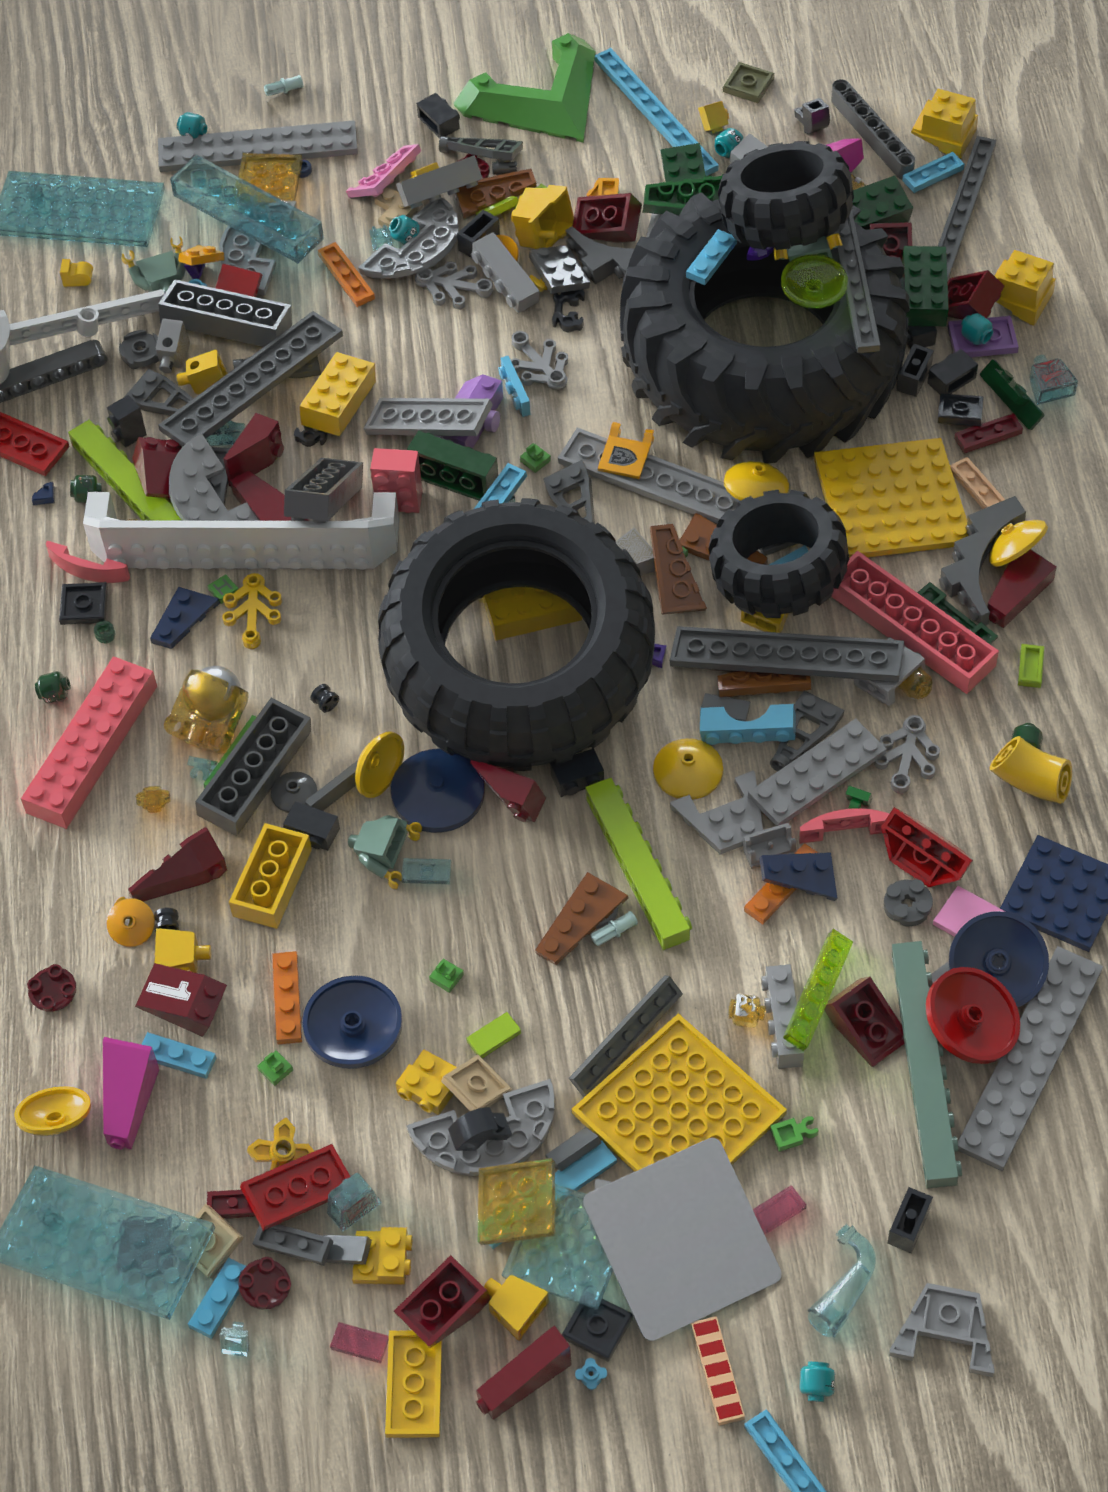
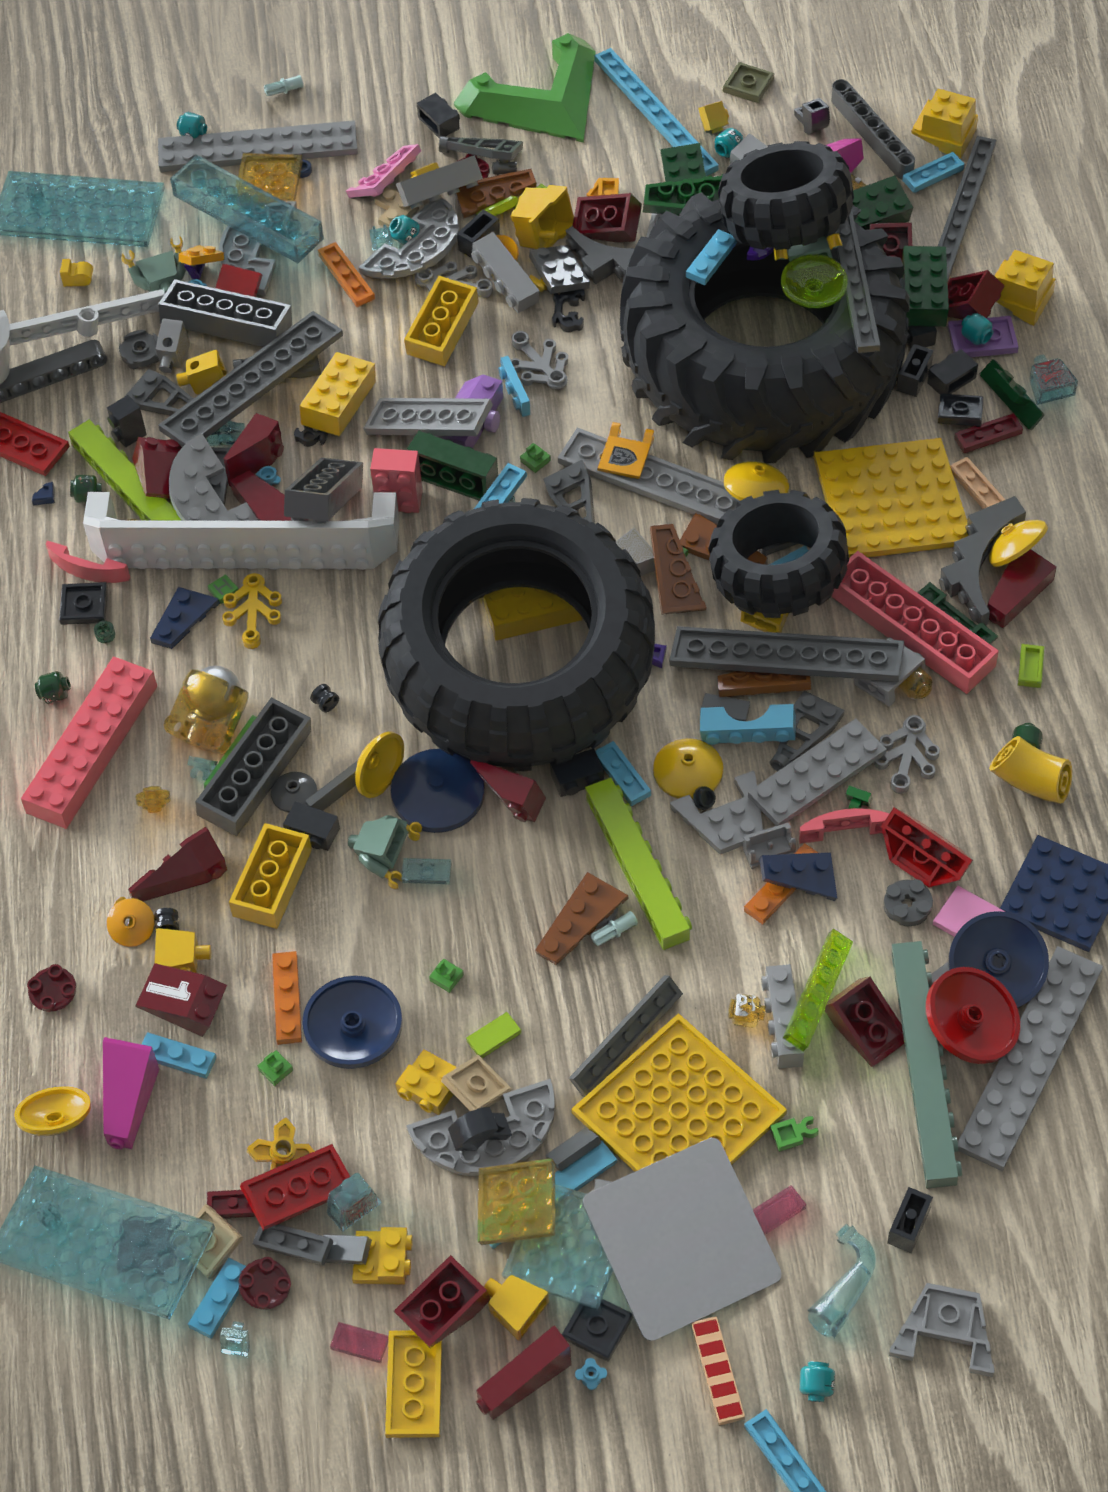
none -> medium azure plate [256,466,281,486]
none -> yellow brick [404,276,479,367]
none -> medium azure plate [595,741,651,806]
none -> black plate [693,786,716,810]

